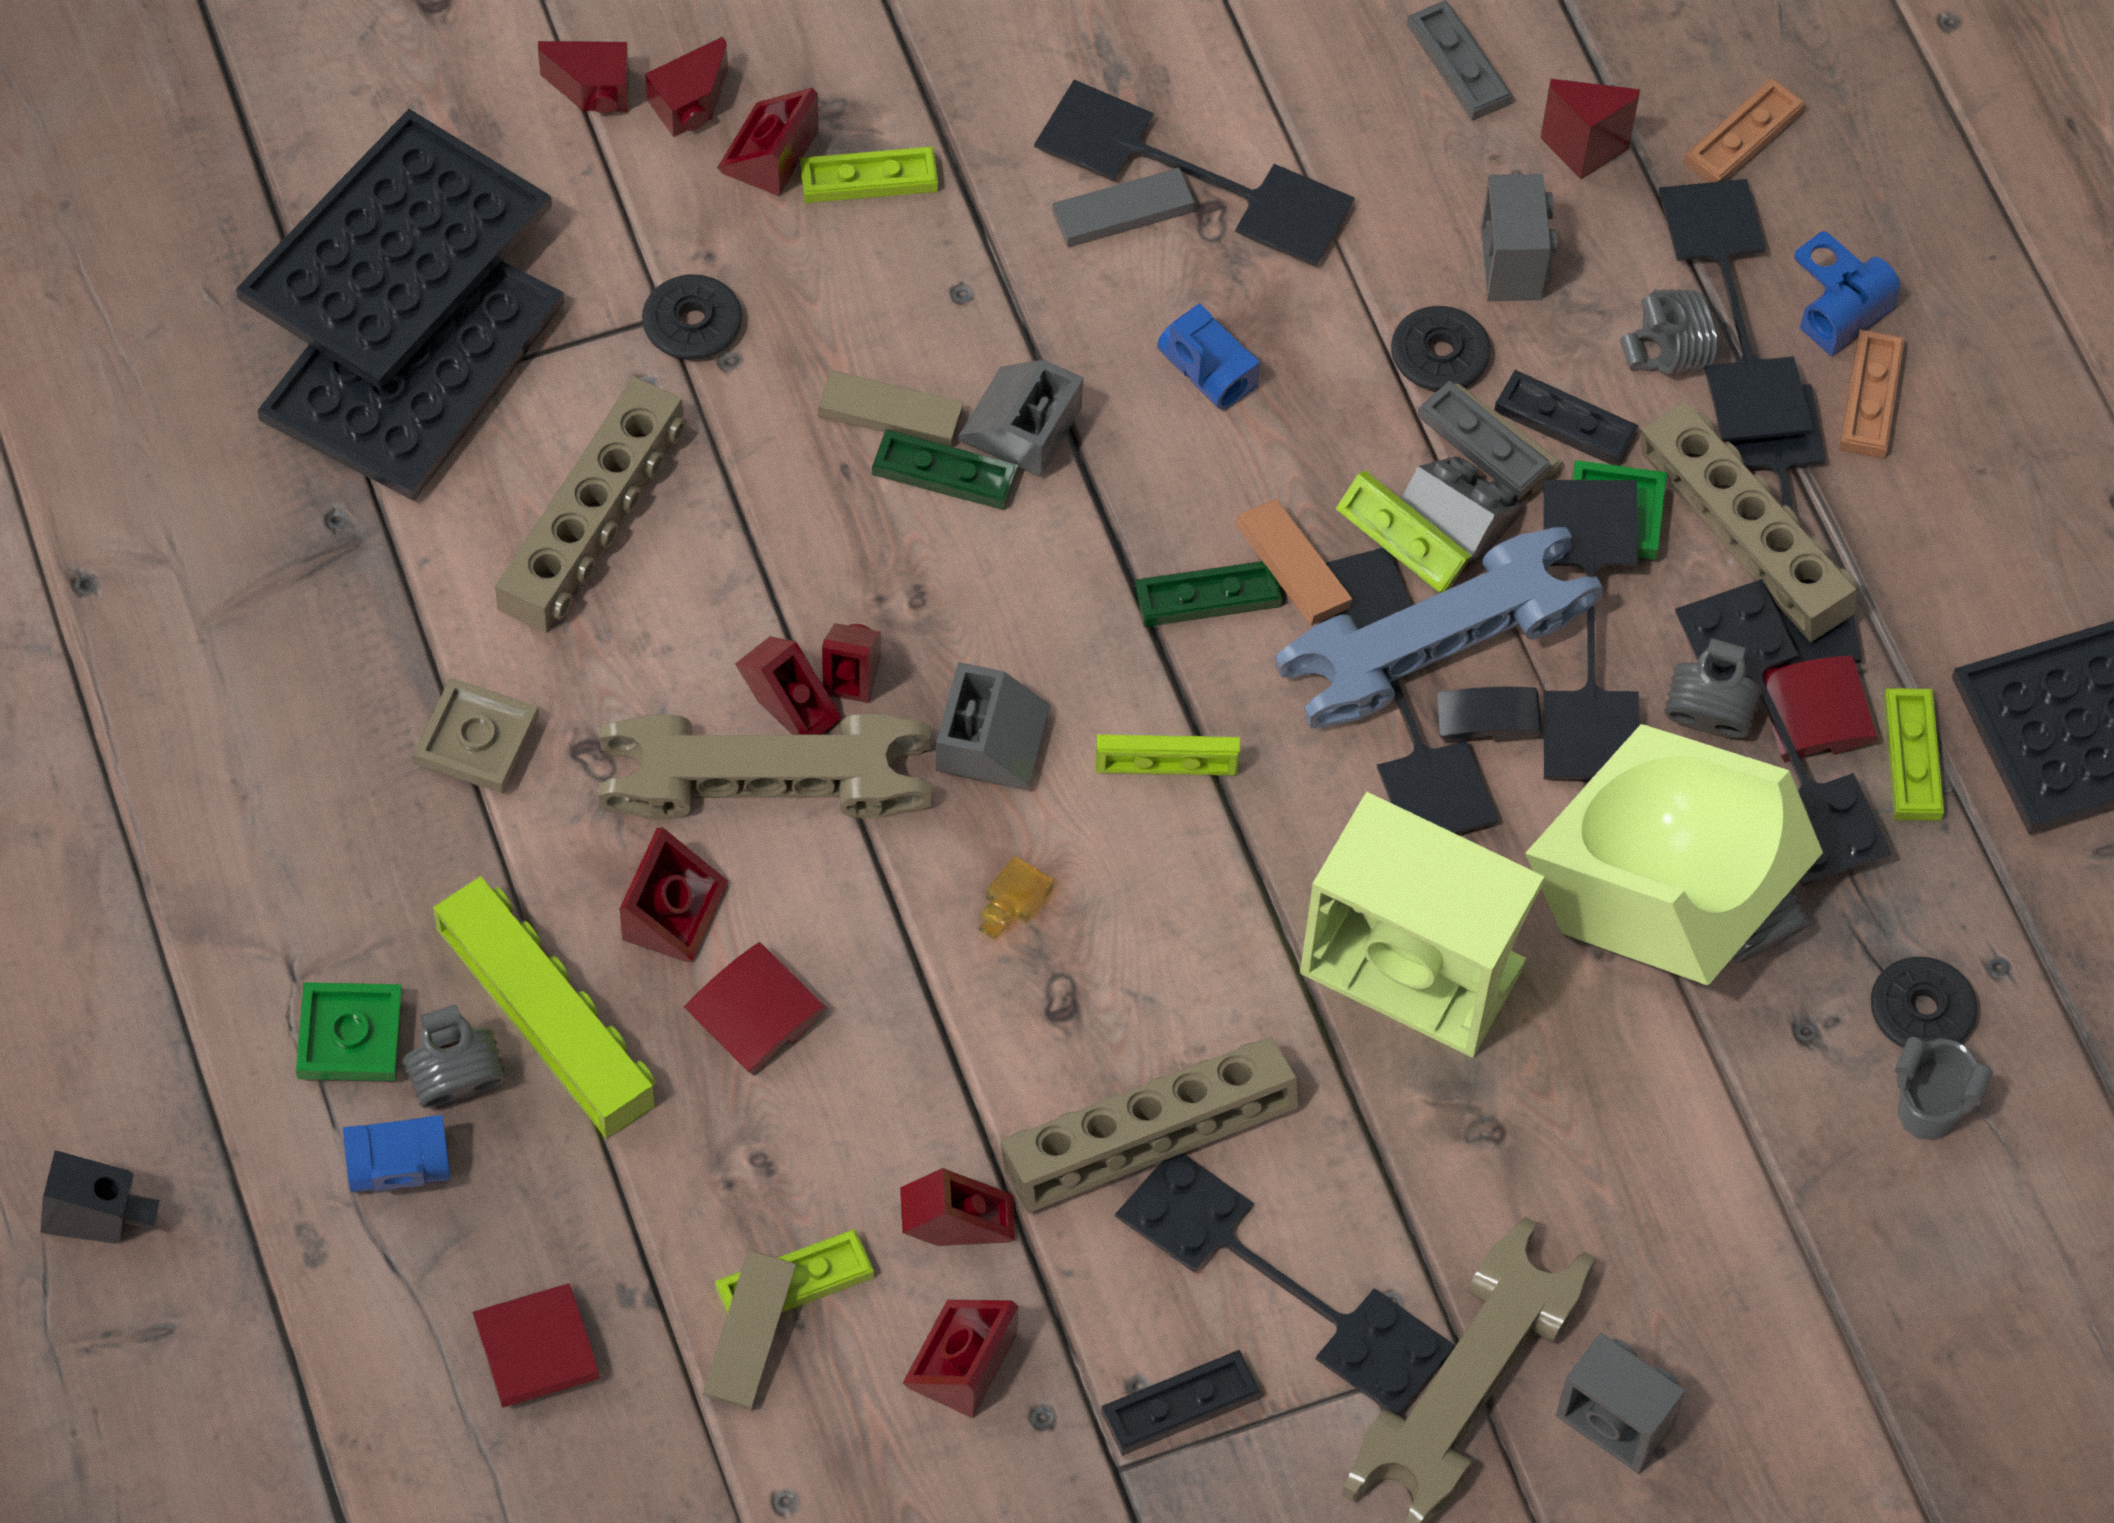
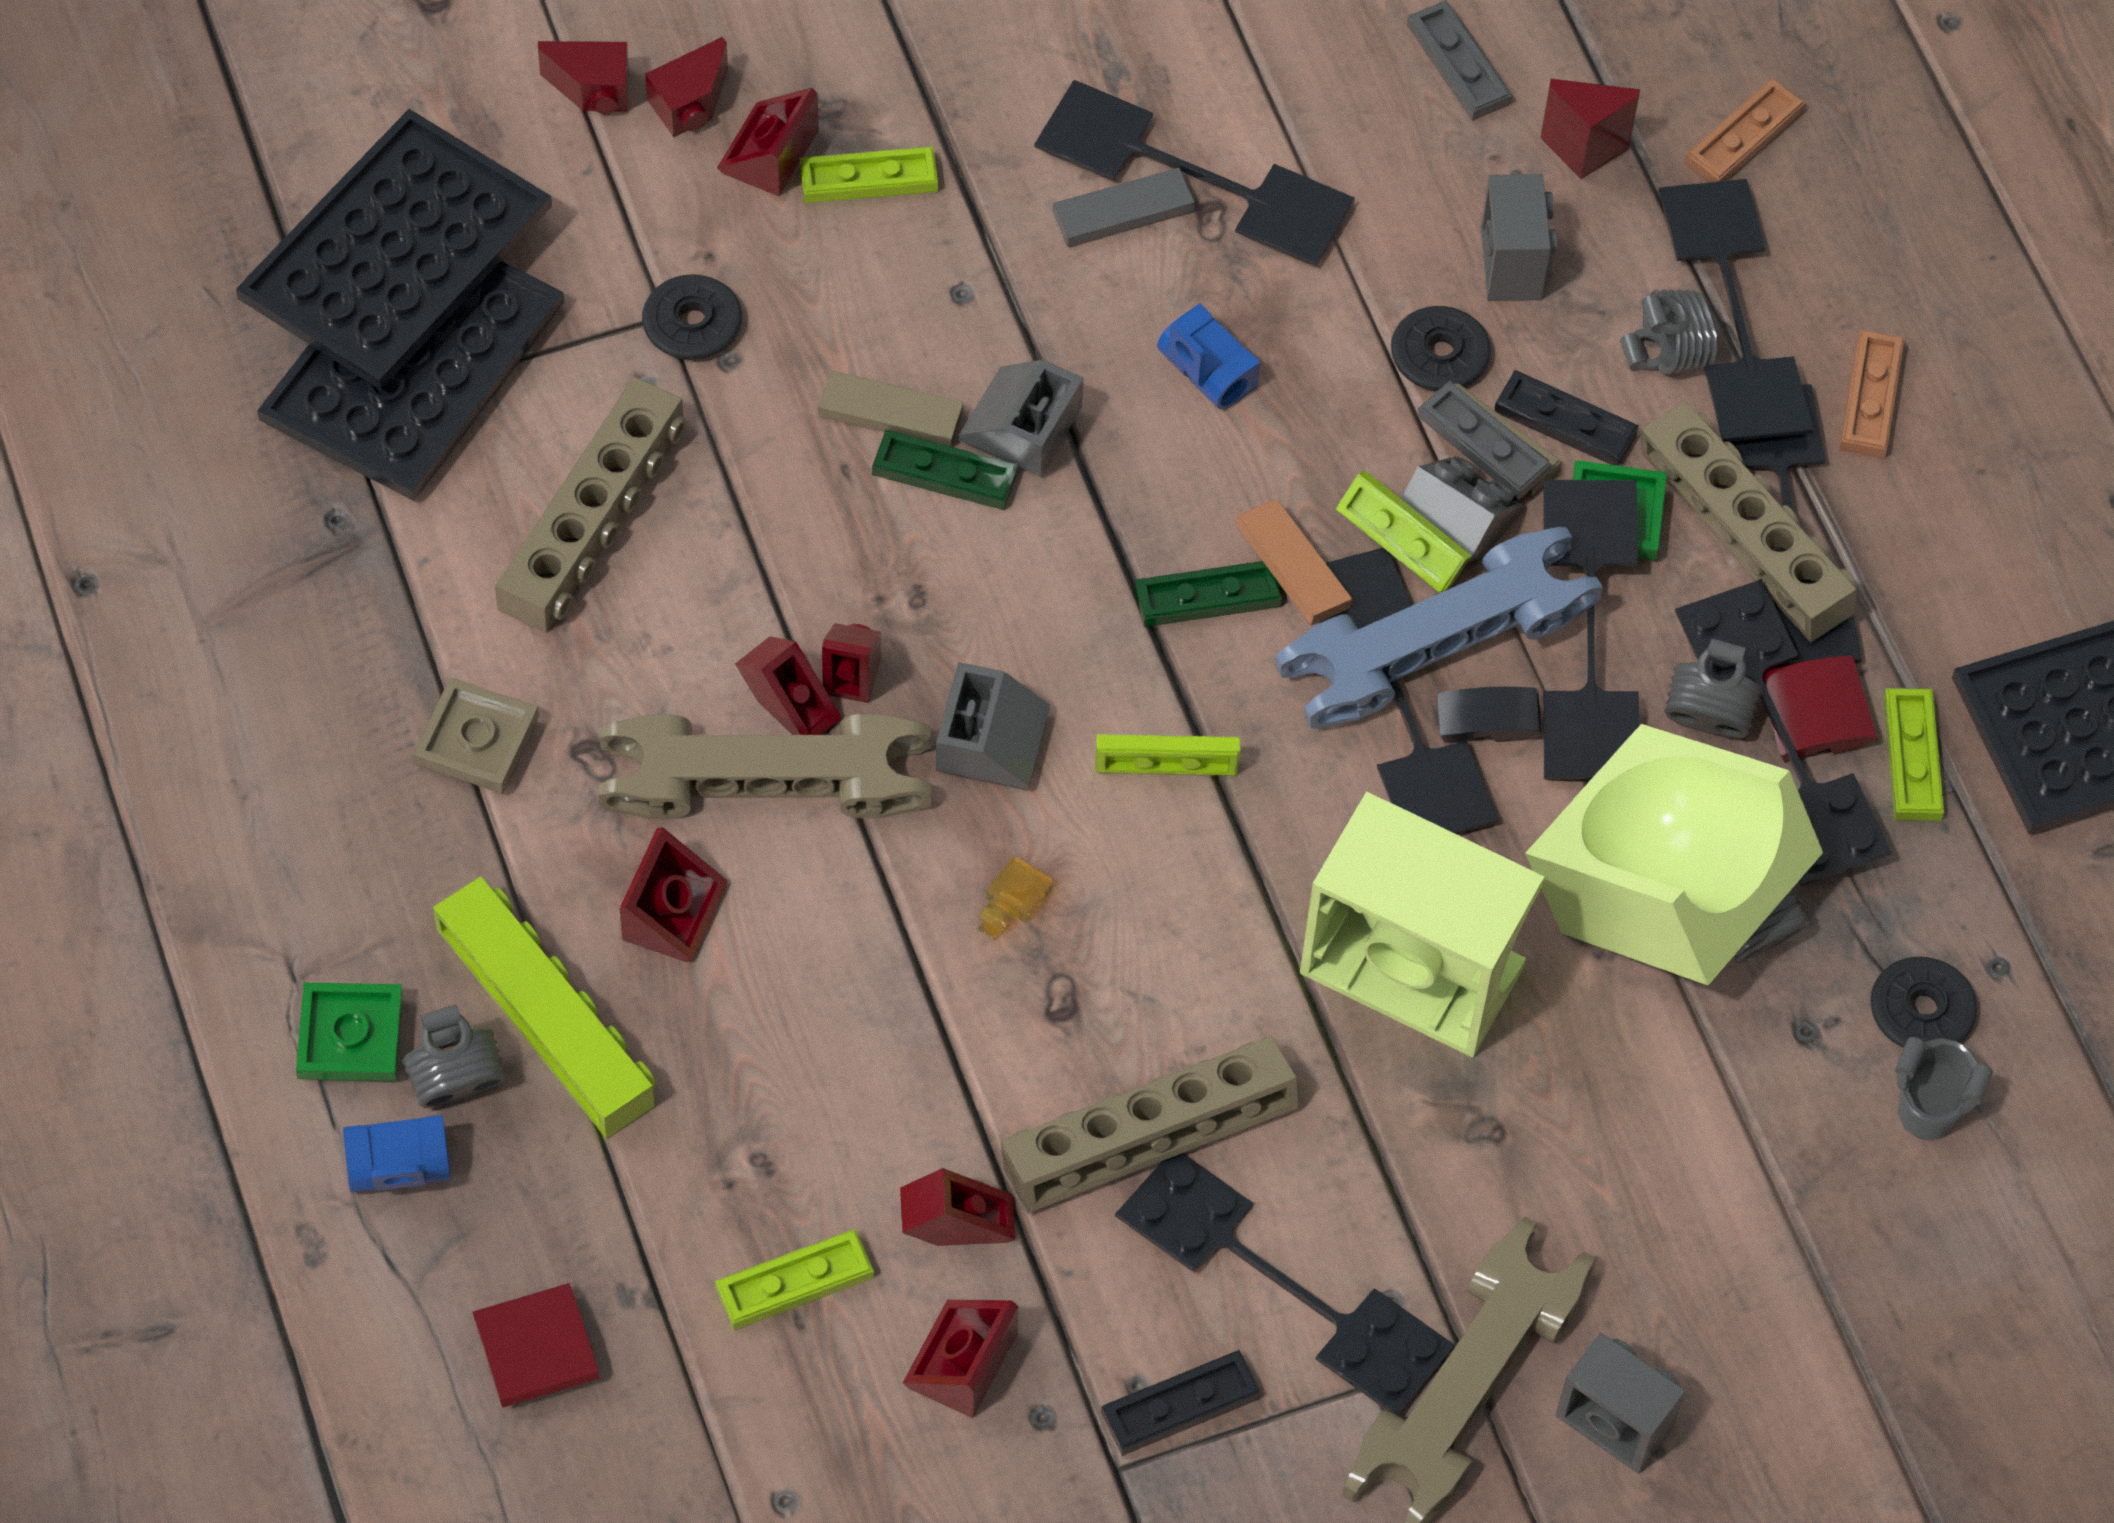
black torso [40,1151,160,1244] -> none
dark red slope [684,942,827,1075] -> none
dark tan tile [702,1249,796,1411] -> none
blue piece [1794,231,1900,357] -> none

